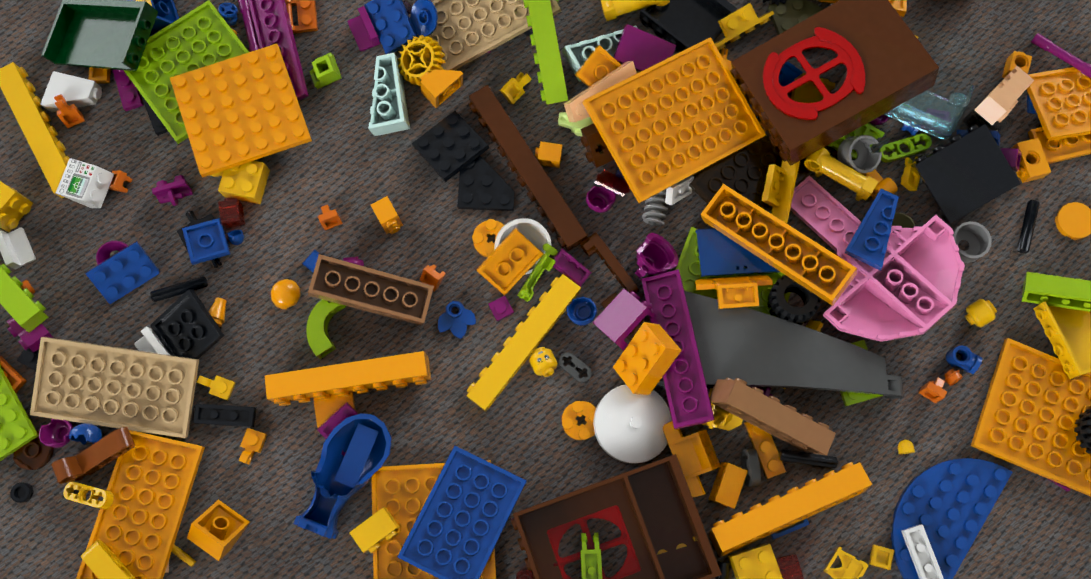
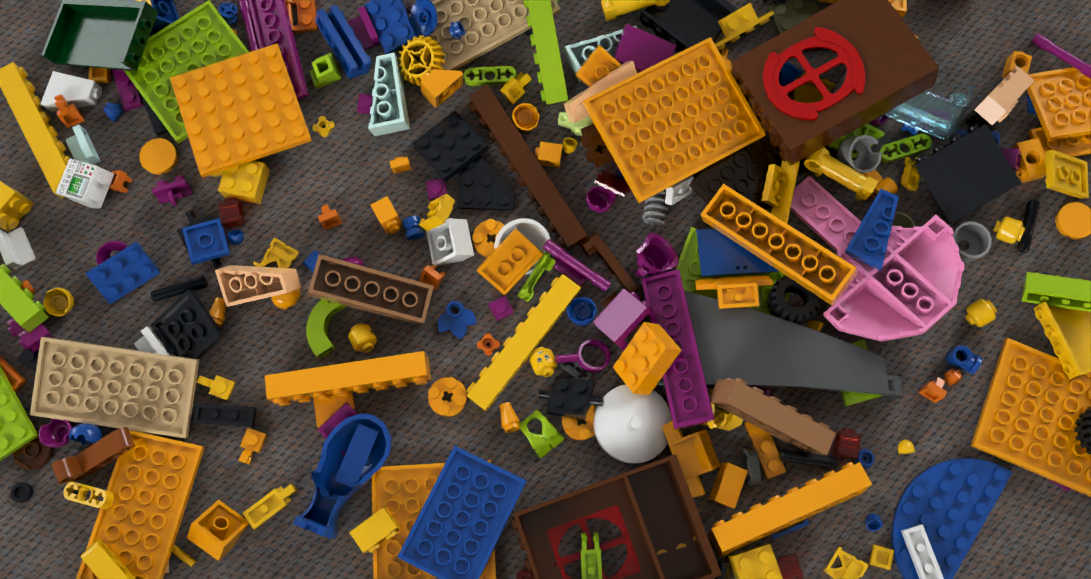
none -> yellow hair [43,287,74,317]
none -> light aqua panel [66,125,101,165]
none -> blue plate [103,102,123,122]
none -> light orange tile [139,138,178,175]
none -> light nougat wedge [215,265,302,307]
none -> yellow hinge [242,484,298,530]
none -> yellow piece [253,238,299,268]
none -> yellow plate [312,116,335,137]
none -> blue brick [315,5,371,79]
none -> yellow head [348,323,377,353]
none -> magenta plate [357,94,373,114]
none -> light orange plate [389,156,412,174]
none -> blue wheel [402,215,425,240]
none -> yellow brick [419,194,455,231]
none -> magenta plate [426,178,447,201]
none -> white slope [426,218,474,266]
none -> light orange plate [428,377,467,417]
none -> blue plate [449,21,465,39]
none -> lime beam [463,66,517,86]
none -> orange plate [477,333,500,356]
none -> light orange cone [499,402,521,433]
none -> light orange hair [512,103,540,131]
none -> lime piece [519,410,564,458]
none -> black plate [538,376,604,419]
none -> magenta piece [542,239,611,292]
none -> magenta piece [556,340,610,373]
none -> yellow hinge [562,137,578,154]
none -> clear red brick [833,428,862,459]
none -> blue plate [855,449,875,469]
none -> blue hinge [865,513,883,531]
none -> yellow head [993,216,1025,244]
none -> yellow plate [1045,150,1089,199]

